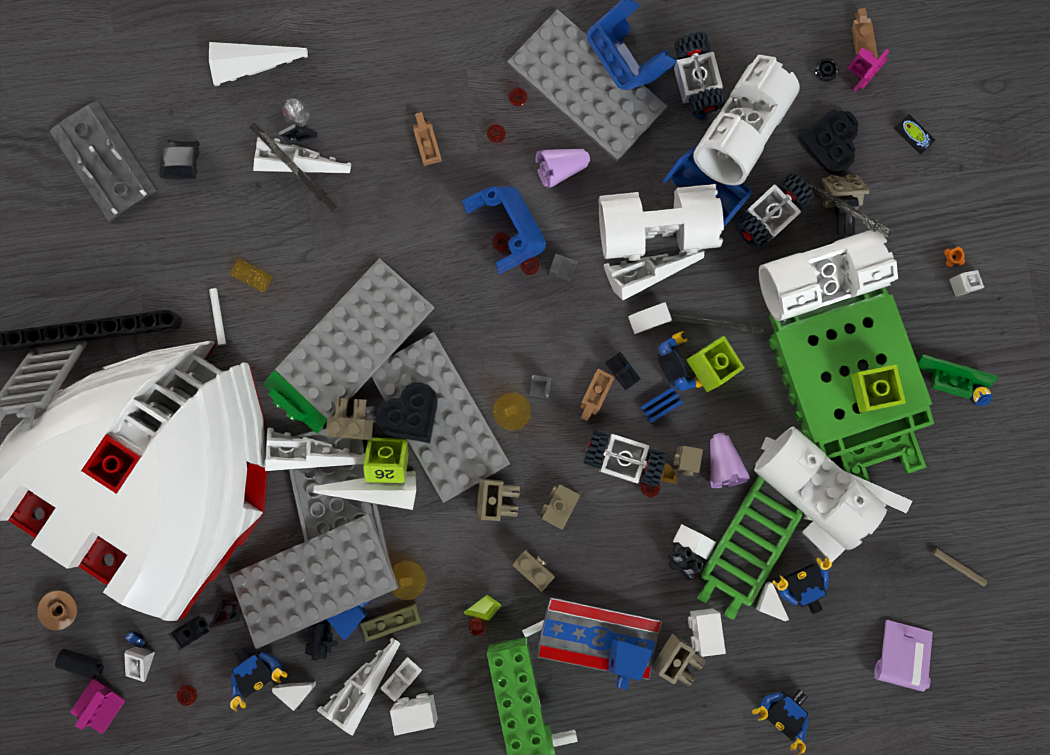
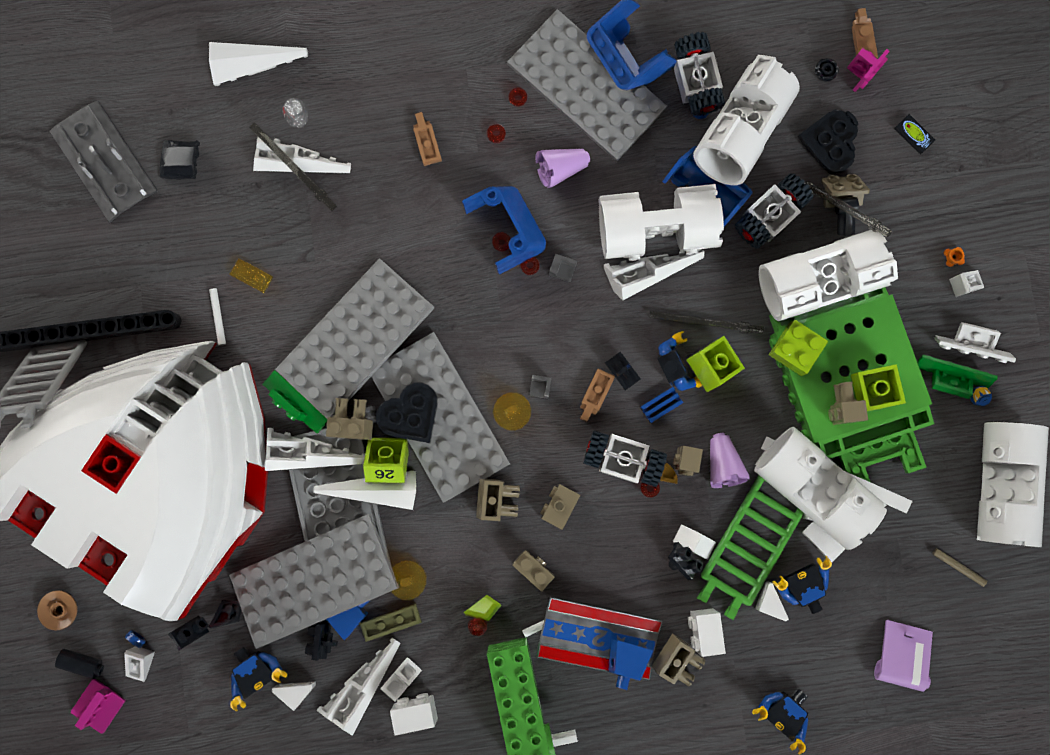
clear red plate [177,685,197,706] -> none
black piece [279,124,317,144] -> none
white slope [628,302,672,334] -> none
none -> lime brick [769,320,828,376]
none -> dark tan brick [828,382,868,425]
none -> white bracket [934,322,1016,363]
none -> white cylinder [977,422,1049,547]

